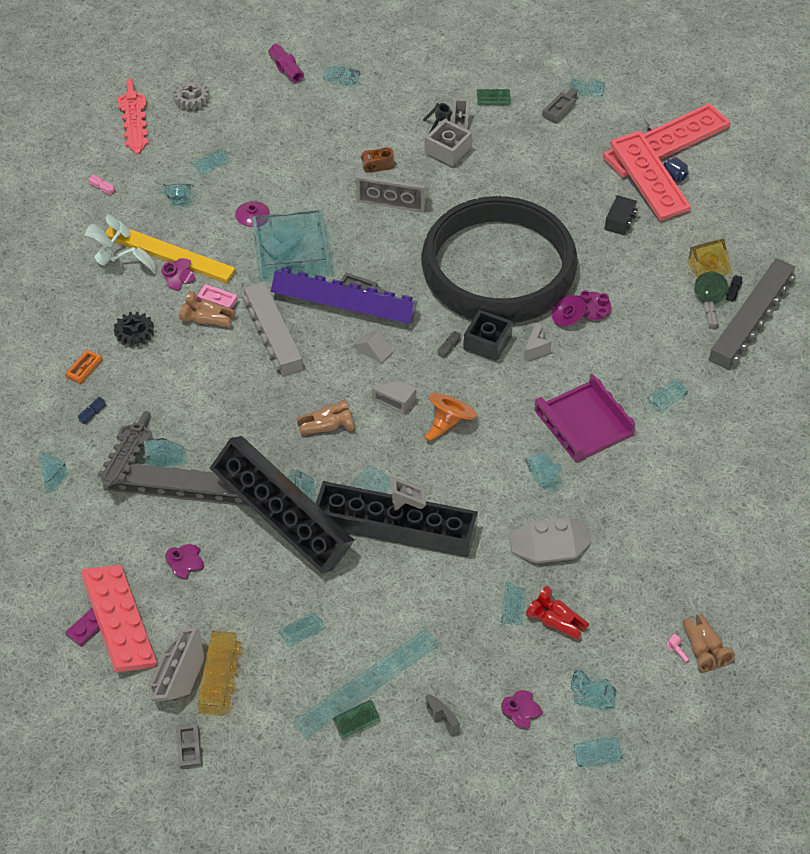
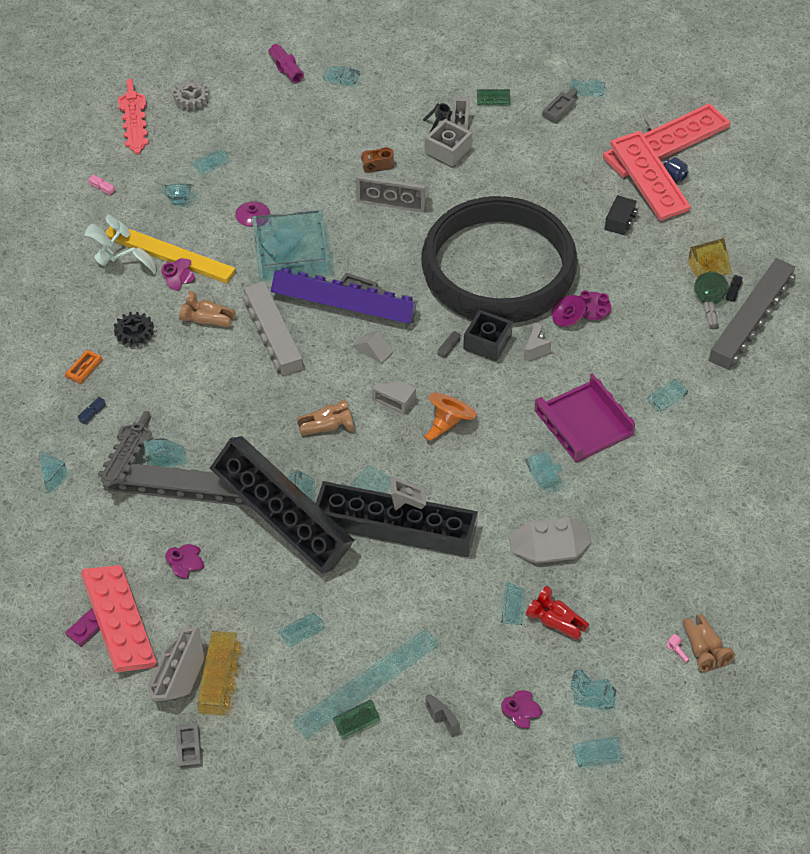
bright pink plate [197,284,238,309] -> none

